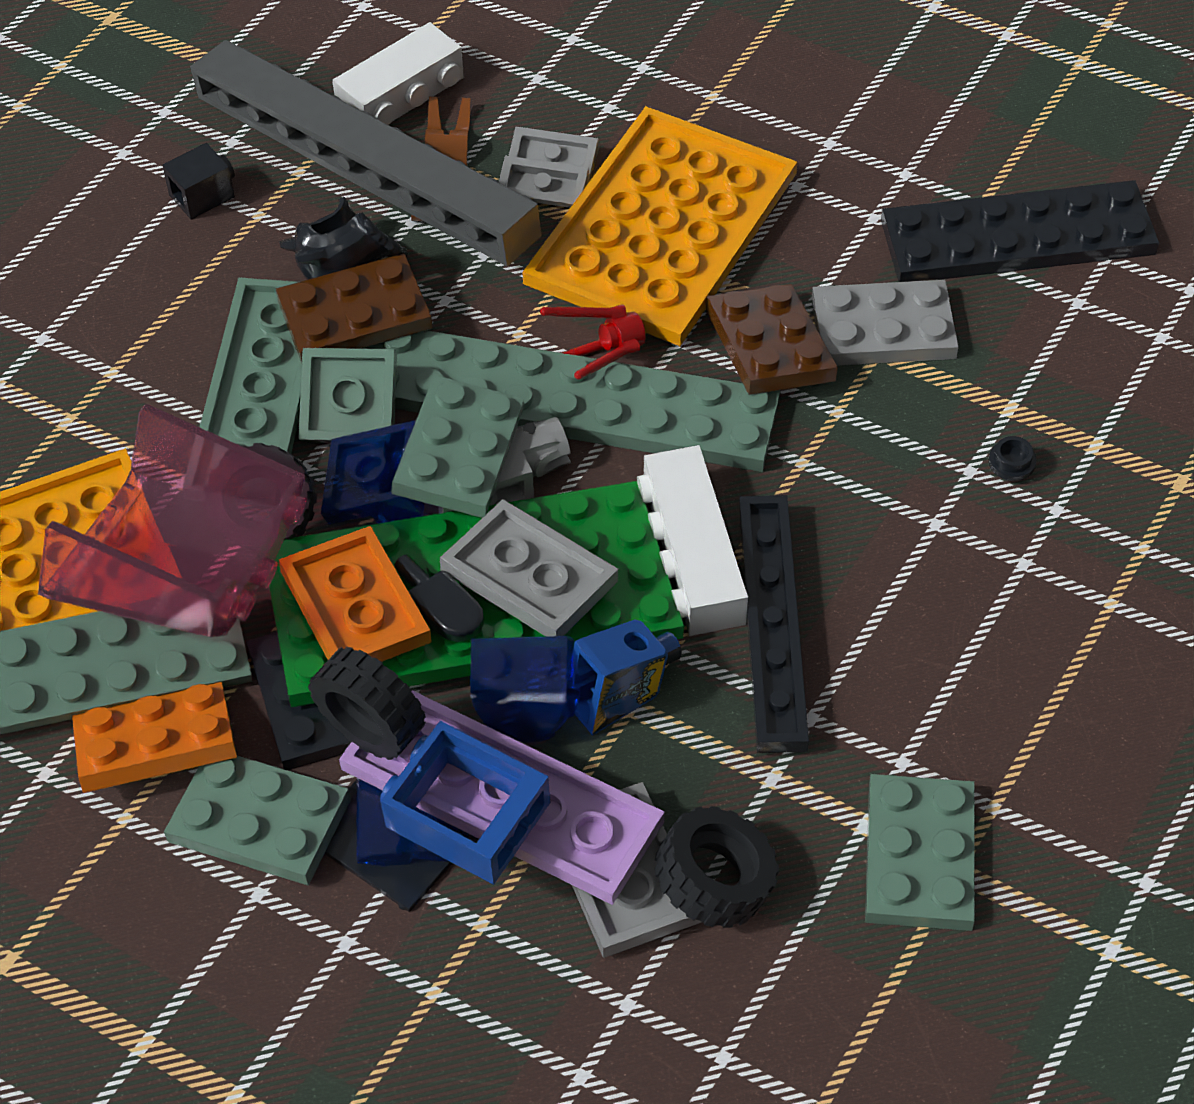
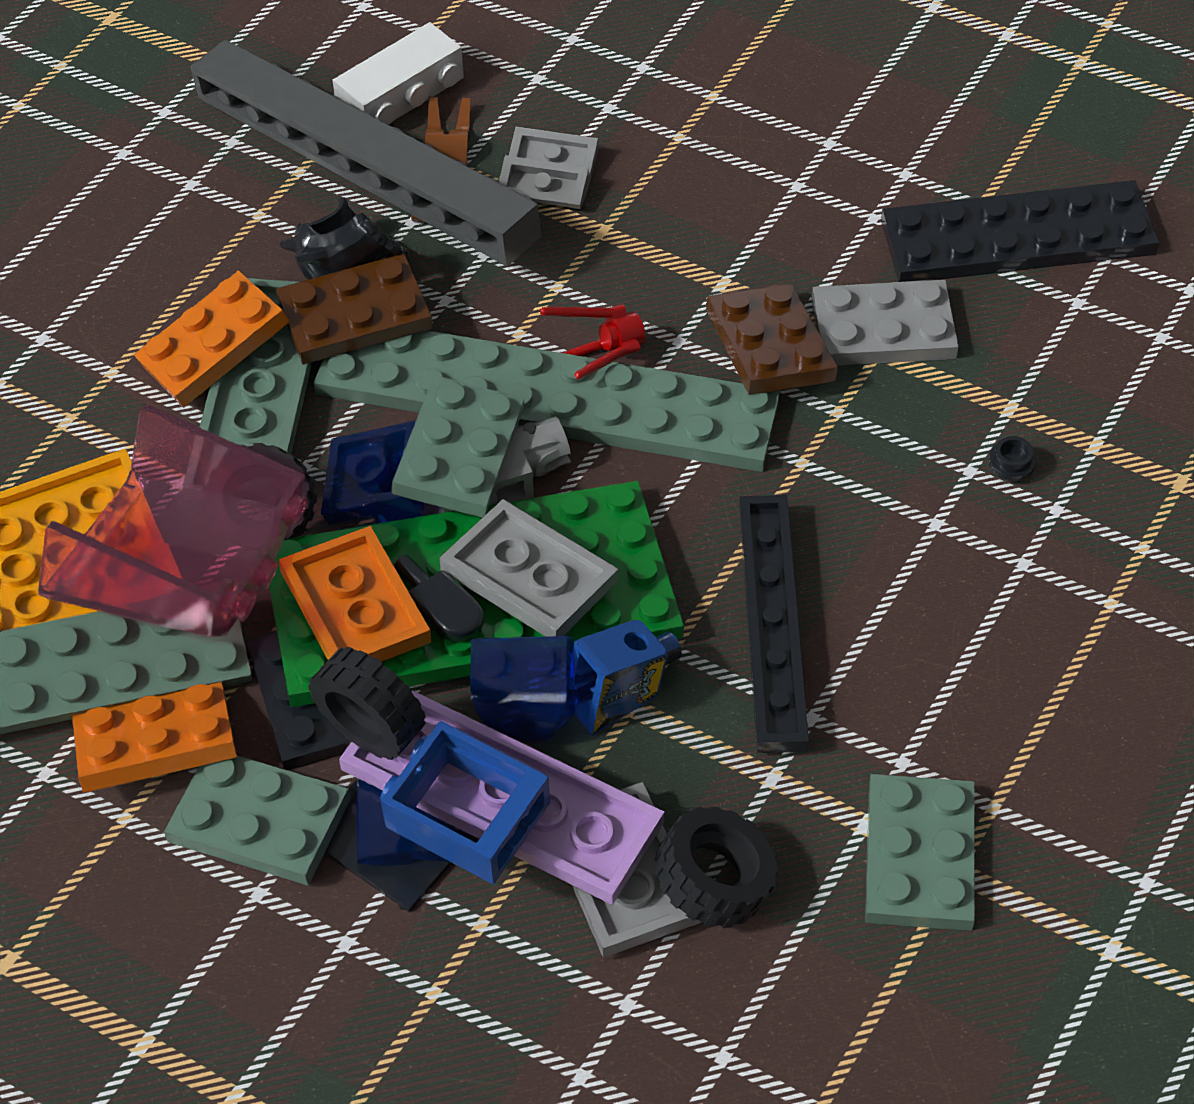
black brick [162,142,235,219] -> none
sand green plate [299,348,397,444] -> none
light orange plate [522,106,797,346] -> none
white brick [637,445,748,636] -> none
none -> orange plate [133,270,290,408]

